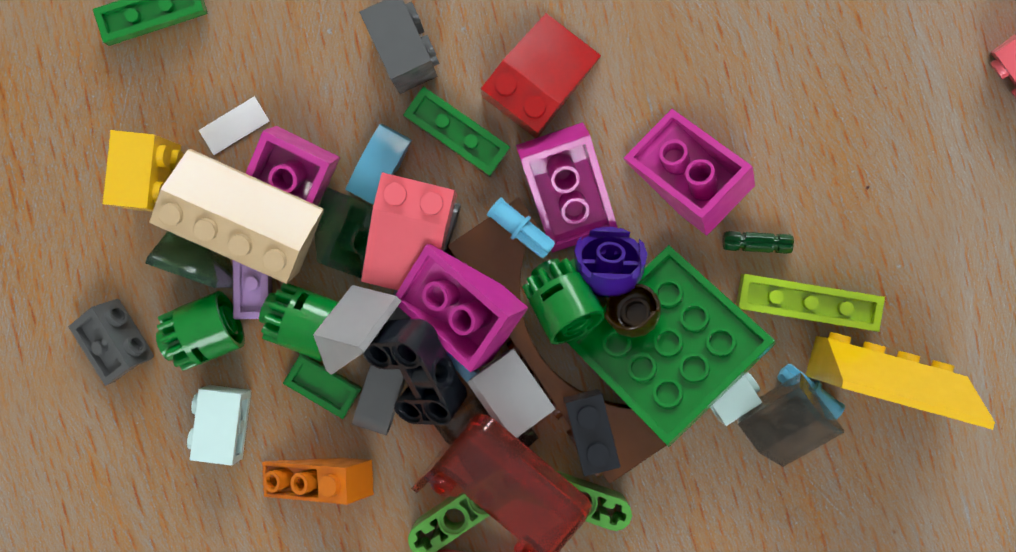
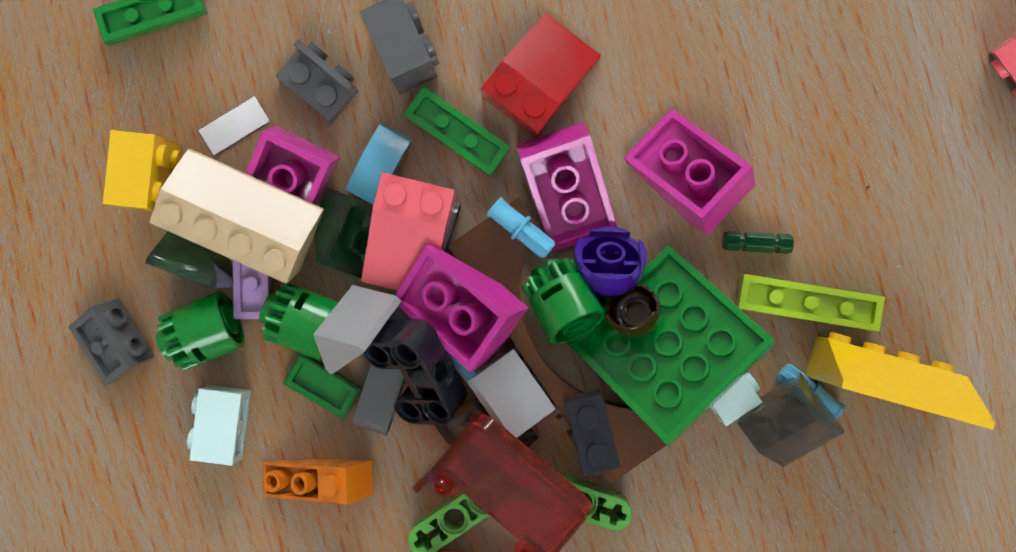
none -> dark grey bracket [276,39,358,123]

